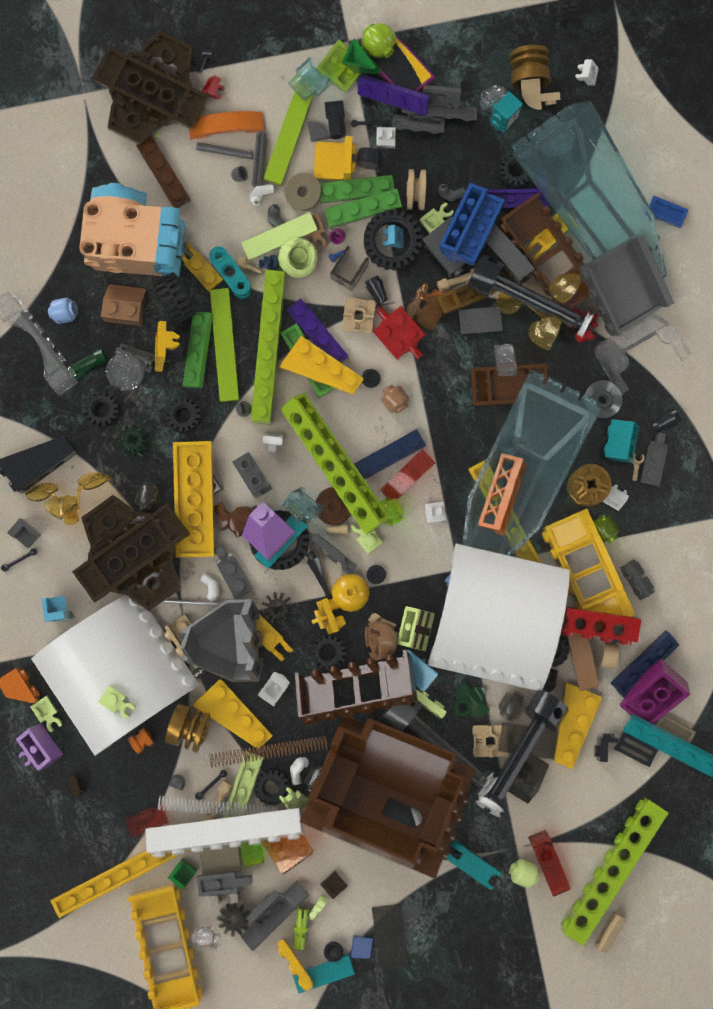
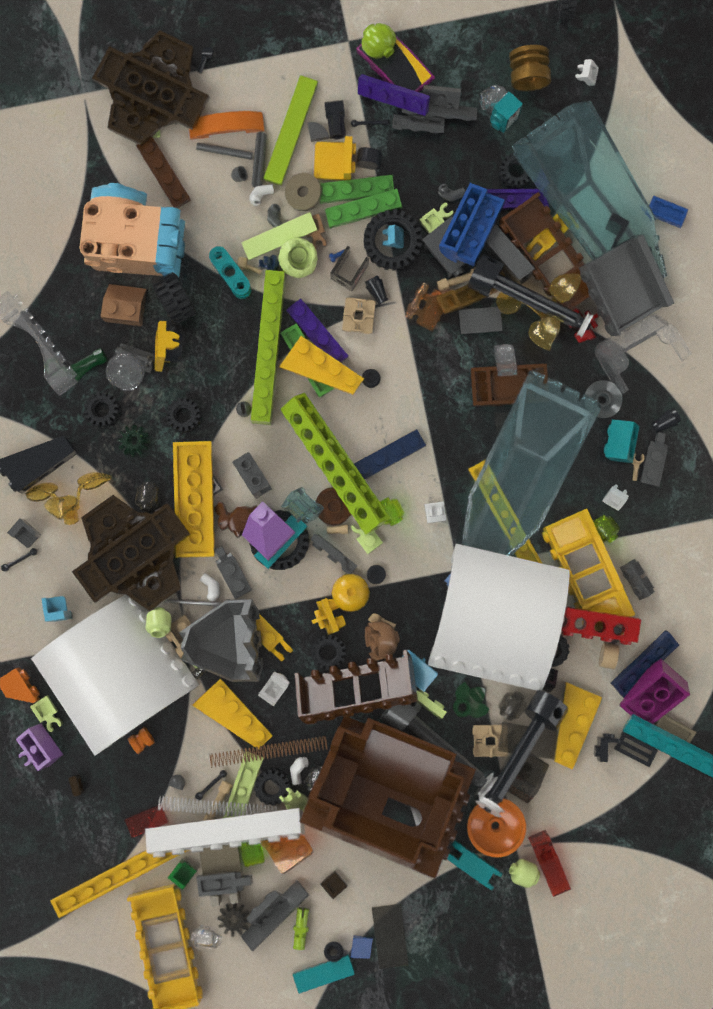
light blue head [48,298,78,324] -> none
yellowish green plate [98,685,136,718] -> none
pearl gold wheel [165,703,210,753] -> none
yellow hinge [181,242,223,292] -> none
bright green plate [182,312,213,388] -> none
red tile [202,76,225,99] -> none
lime tile [210,288,239,402] -> none
clear smoke gear [262,592,294,625] -> none
white tile [263,432,284,453] -> none
yellow hinge [277,939,314,991] -> none
clear light blue piece [289,57,331,101] -> none
black piece [306,551,332,600] -> none
yellowish green piece [308,895,328,921] -> none
lime slope [315,40,361,92] -> none
magenta hinge [329,228,346,245] -> none
green slope [341,38,382,74] -> none
red plate [372,306,426,360] -> none
white tile [376,127,396,148] -> none
clear red slope [380,449,435,504] -> none
medium nougat head [381,385,410,414] -> none
yellowish green brick [397,606,435,651] -> none
tan wheel [406,169,427,210] -> none
orange fence [478,454,527,536] -> none
tan brick [521,78,560,110] -> none
lime brick [561,798,668,947] -> none
medium nougat slope [565,627,599,691] -> none
pearl gold wheel [567,464,611,507] -> none
tan slope [595,911,626,953] -> none
none -> yellowish green head [145,607,172,638]
none -> orange dish [467,798,526,857]
none -> black panel [605,212,630,249]

